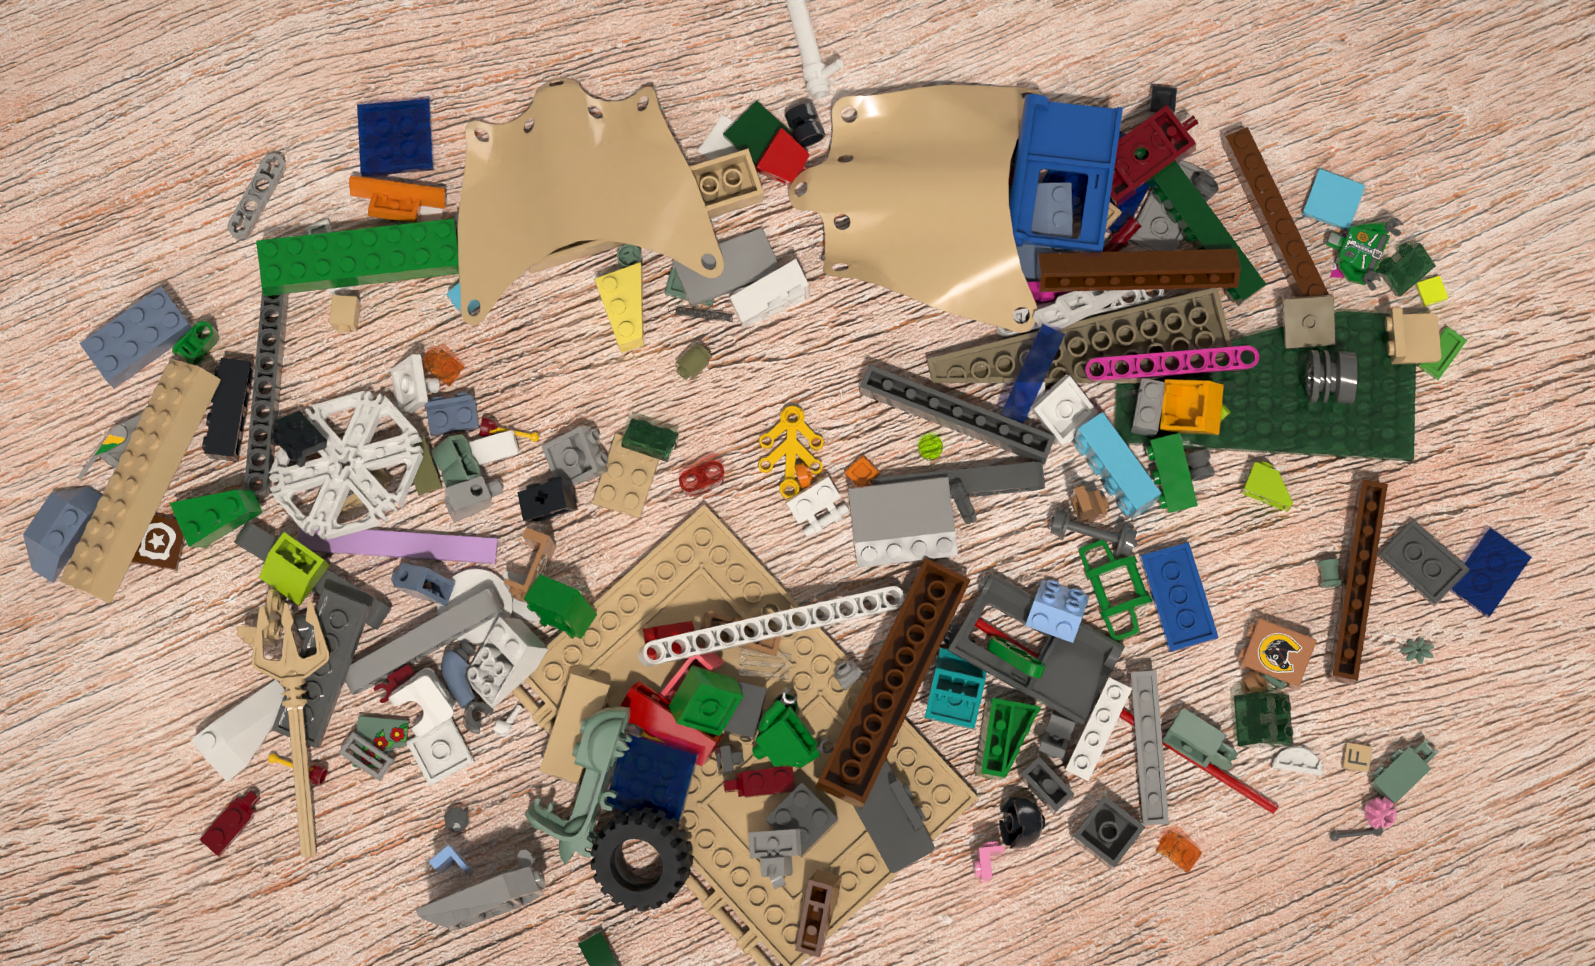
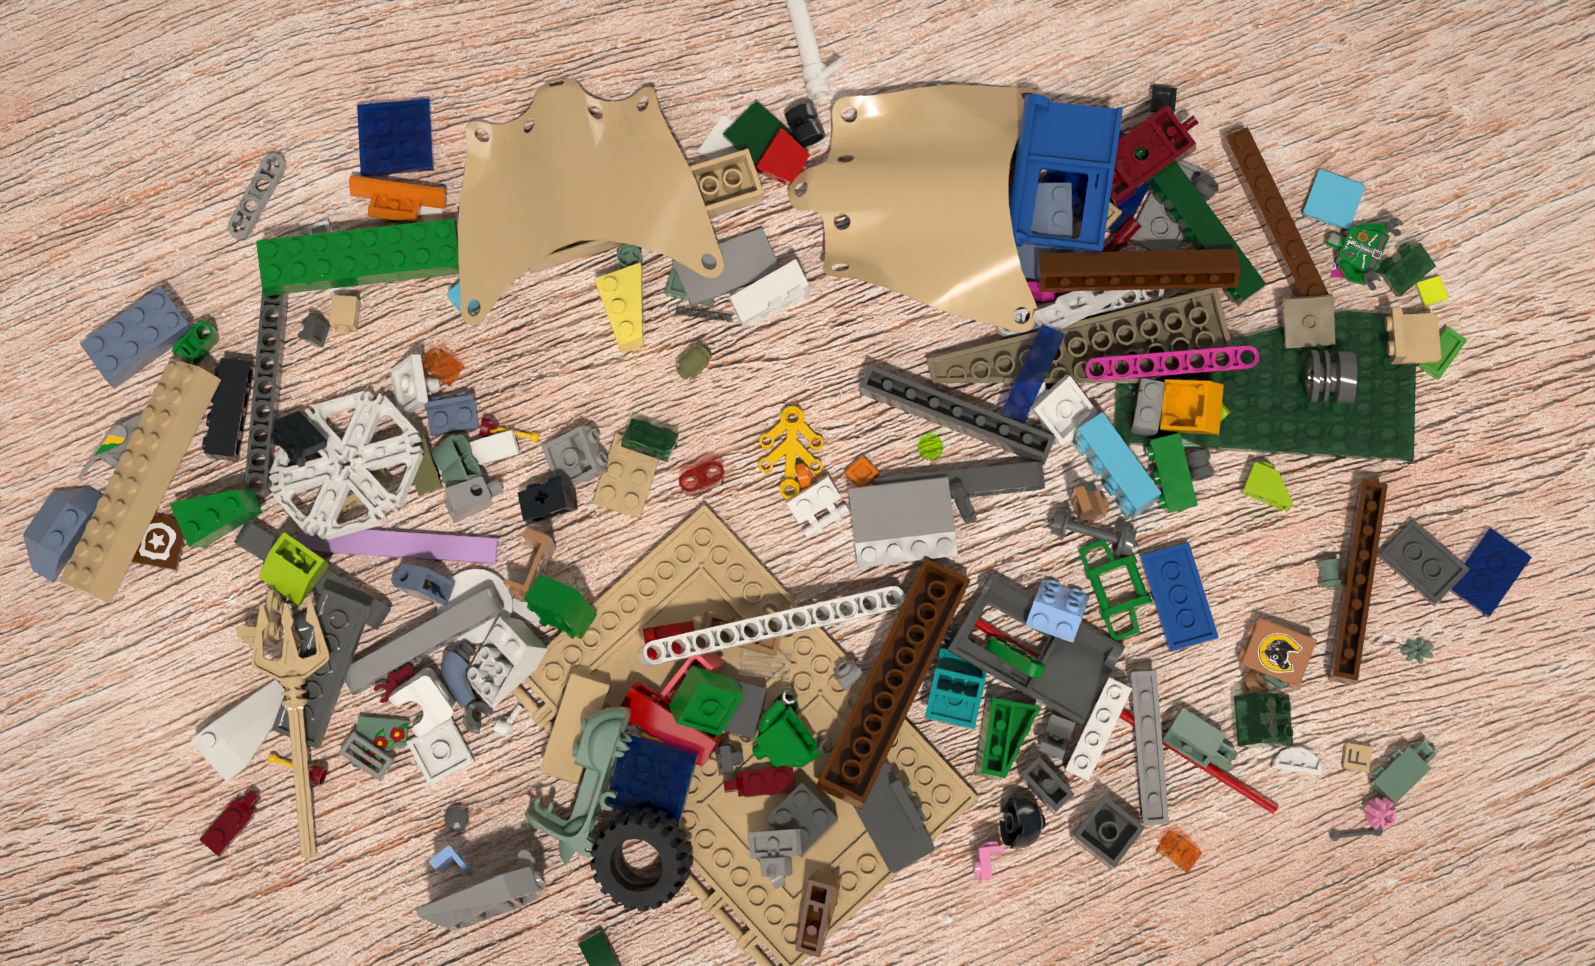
none -> dark grey tile [298,315,330,348]

